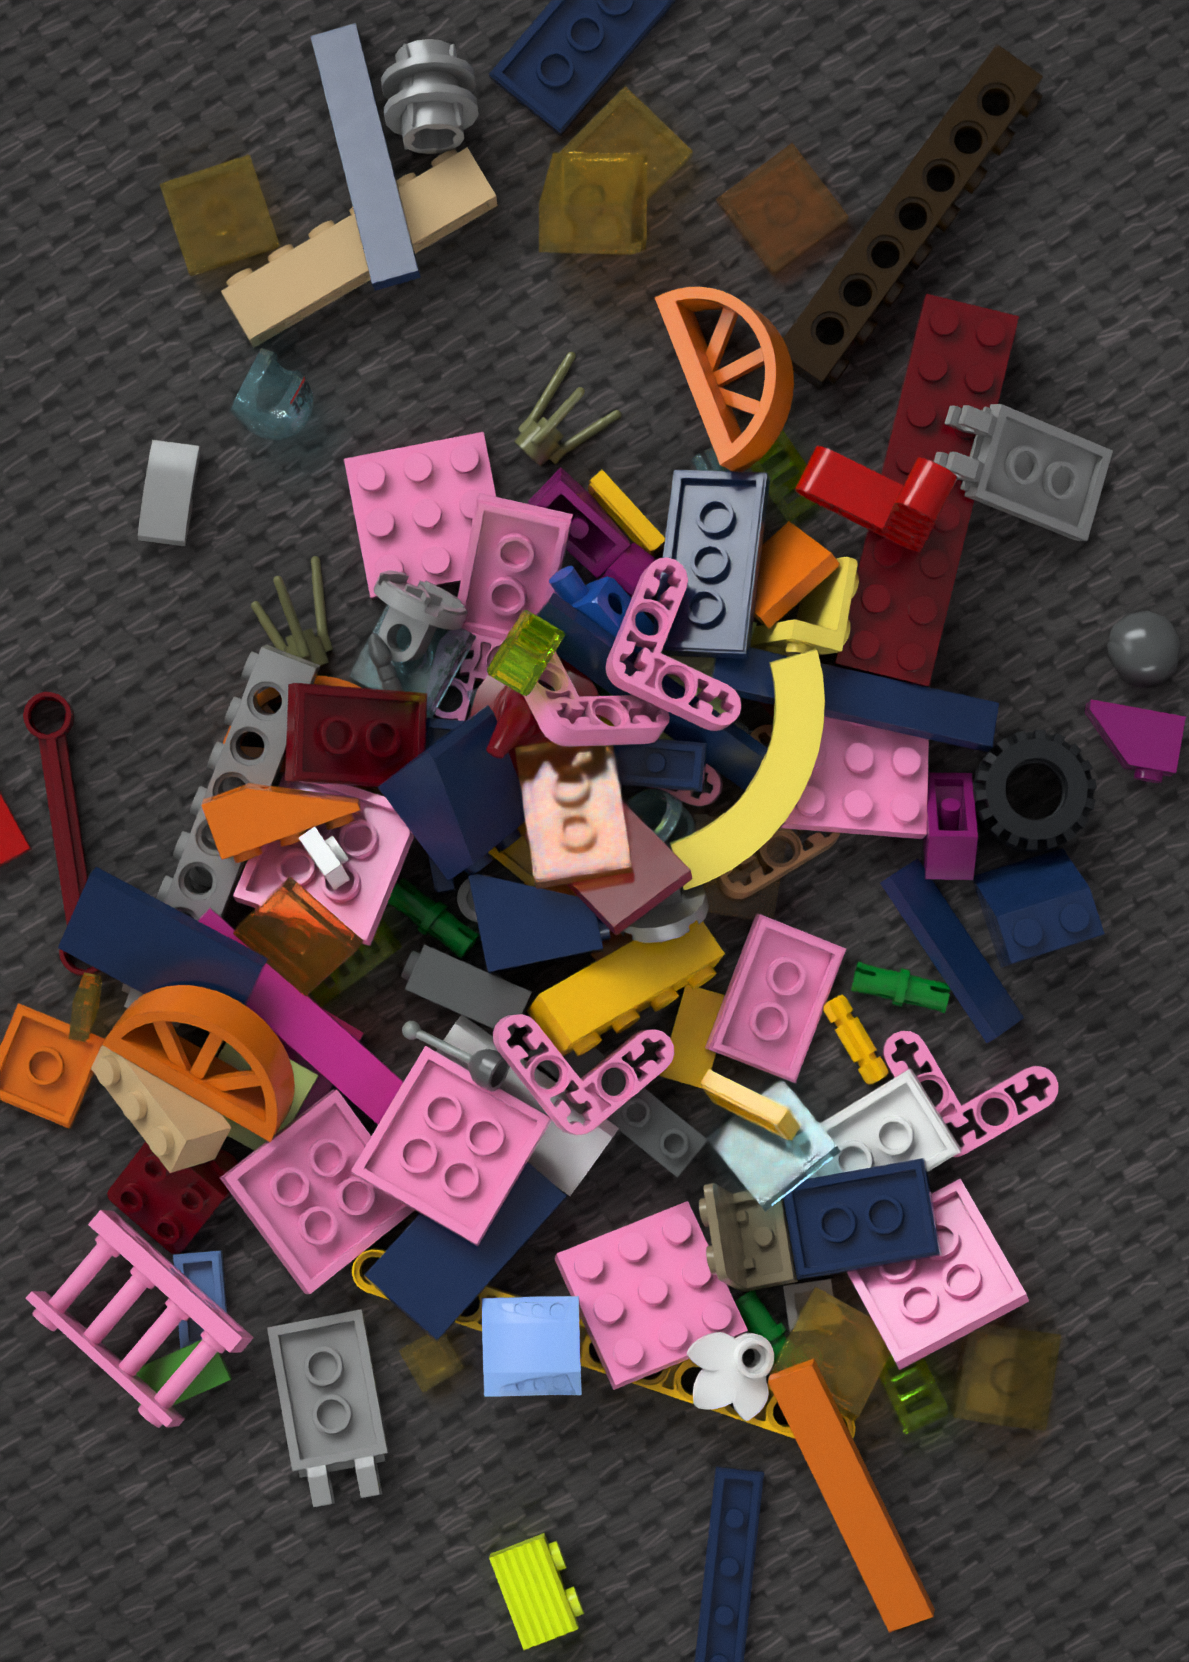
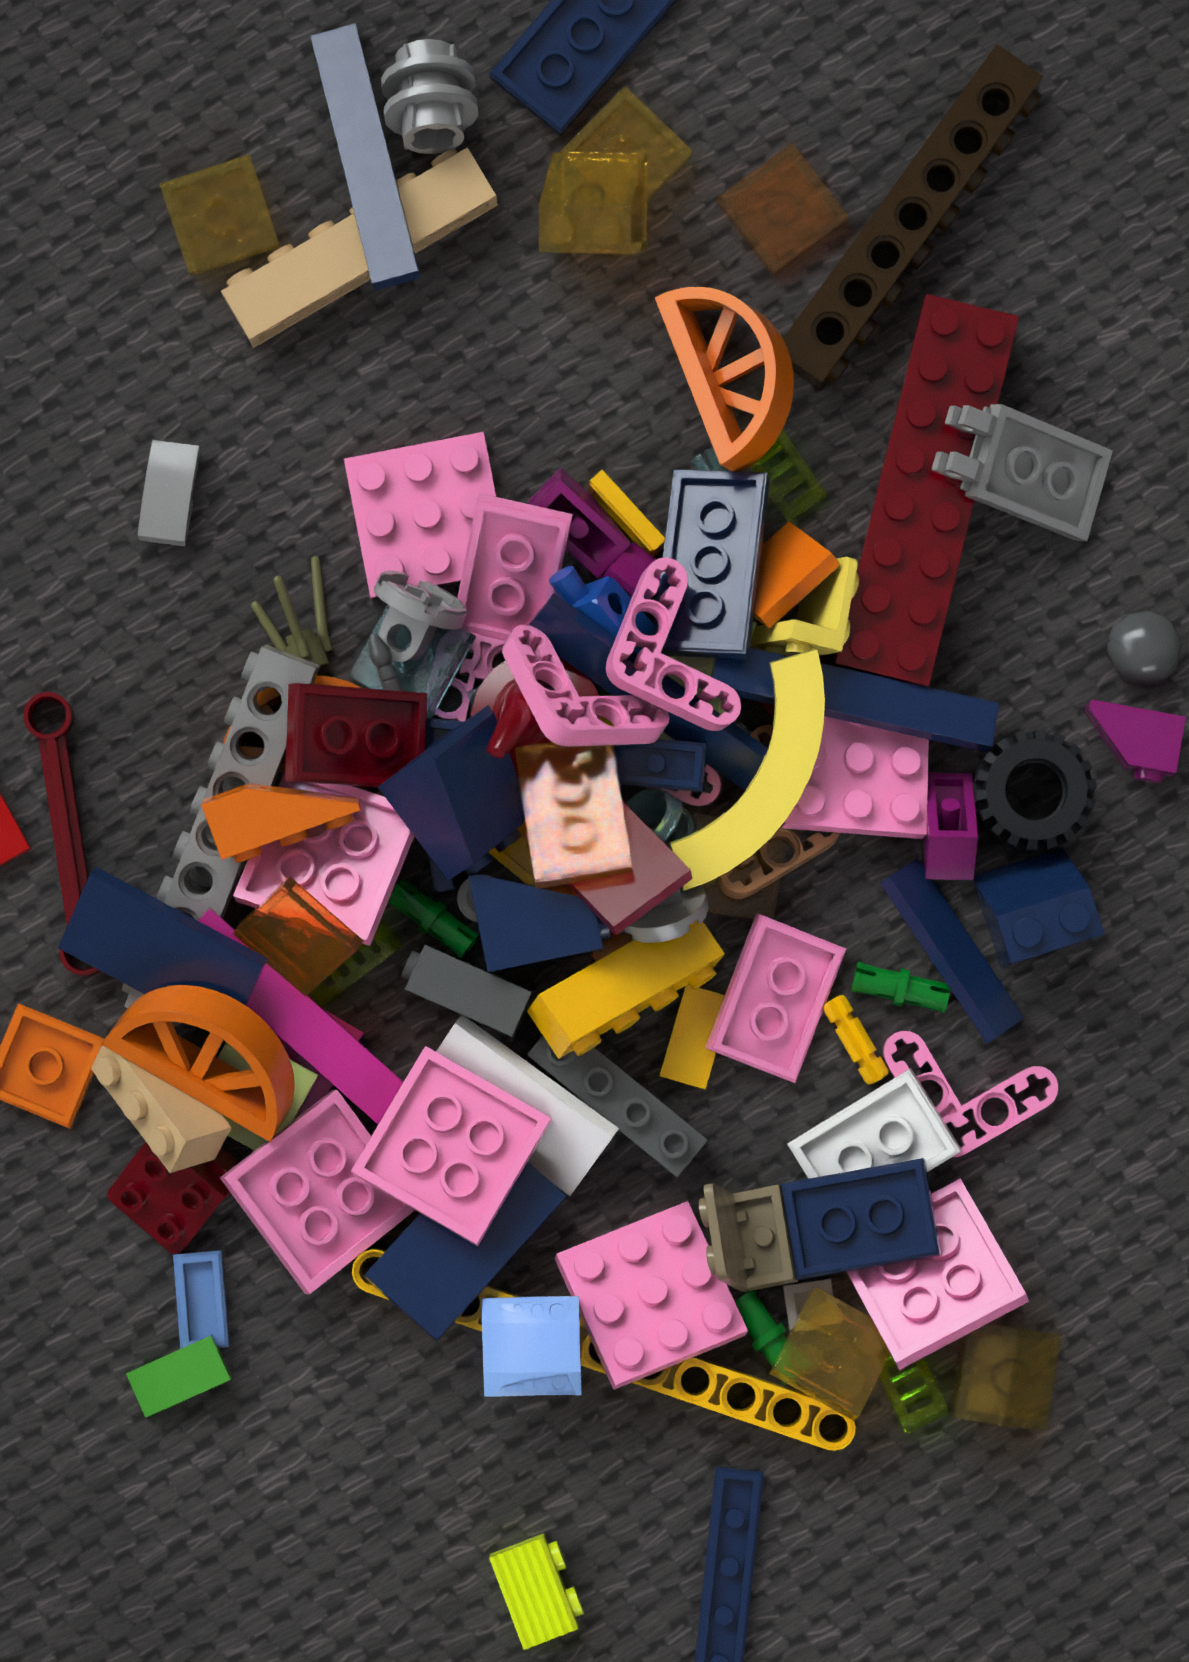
bright pink fence [25,1210,254,1428] -> none
clear yellow tile [69,972,102,1042] -> none
clear light blue helmet [230,348,314,440] -> none
light grey tile [267,1309,389,1507] -> none
white plate [299,827,350,890] -> none
clear yellow tile [399,1333,465,1392] -> none
hinge [402,1021,510,1092] -> none
clear neon green slope [487,610,565,696] -> none
bright pink beam [493,1014,674,1135] -> none
olive plant [514,352,621,467] -> none
white plate [687,1332,774,1421] -> none
yellow tile [700,1069,801,1140] -> none
clear light blue tile [707,1079,841,1212] -> none
orange tile [768,1358,935,1633] -> none
red beam [795,446,958,552] -> none

